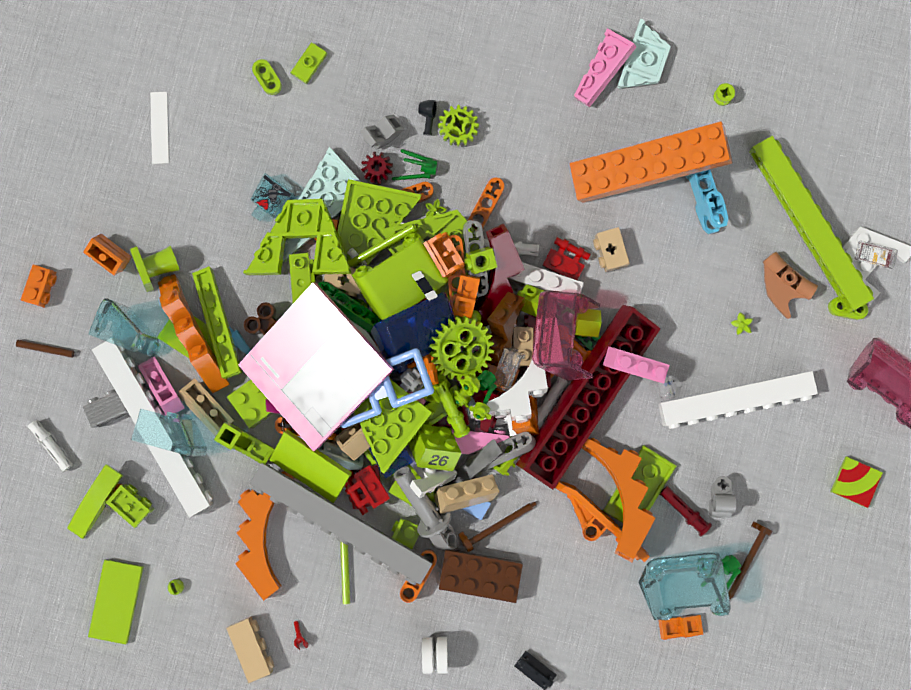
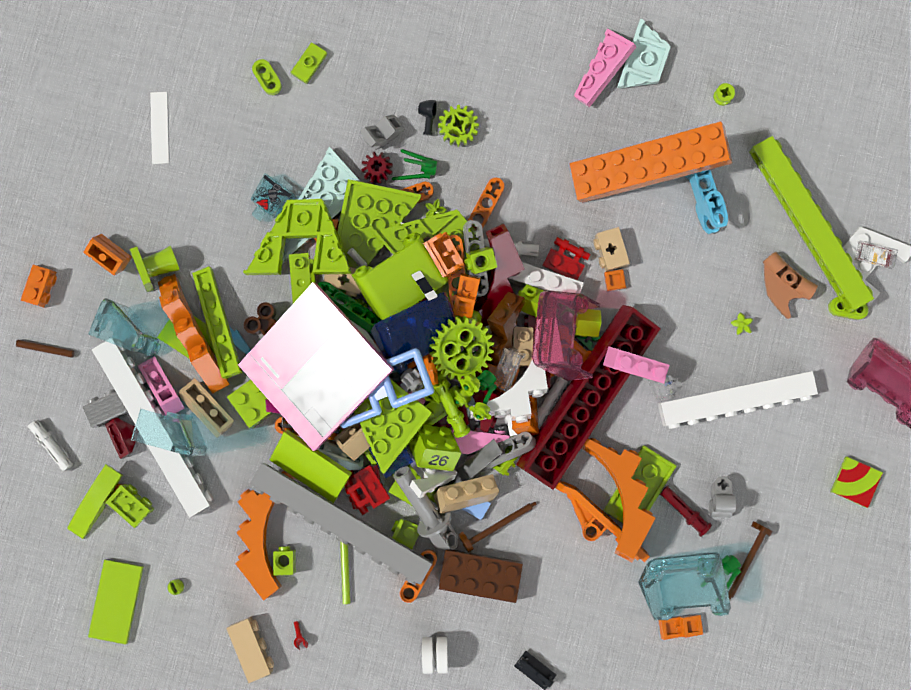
lime arch [214,422,275,464] -> none
lime bar [348,224,417,267] -> none
none -> dark red slope [105,417,139,459]
none -> lime brick [273,546,296,575]
none -> orange tile [604,269,626,292]

